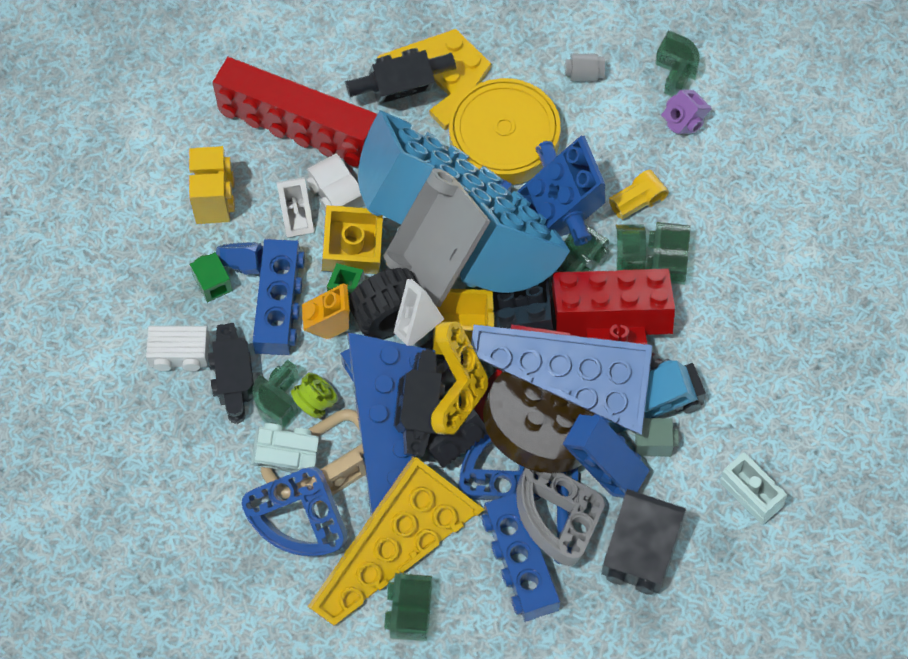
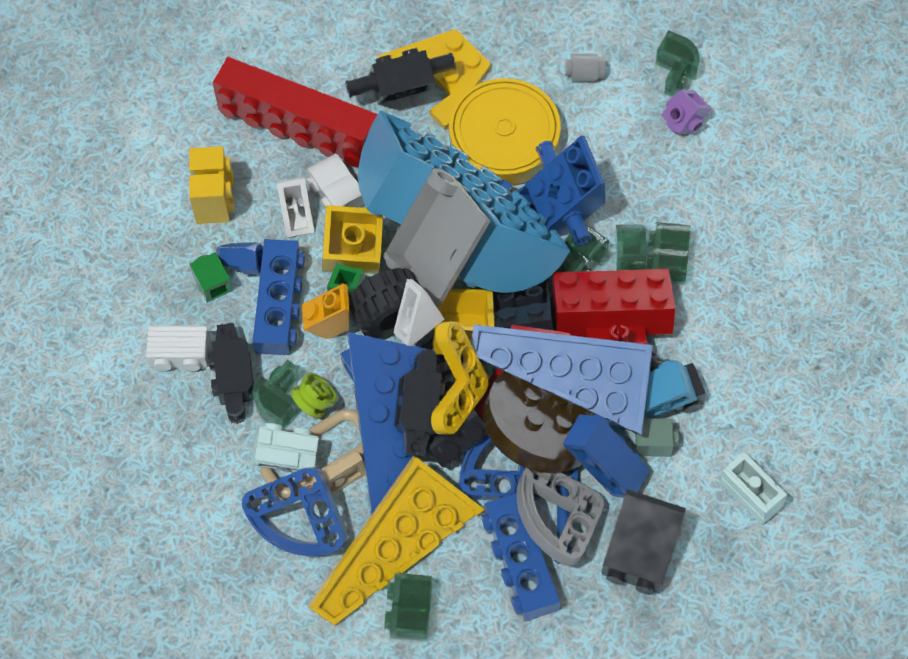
yellow piece [609,169,669,220] -> none

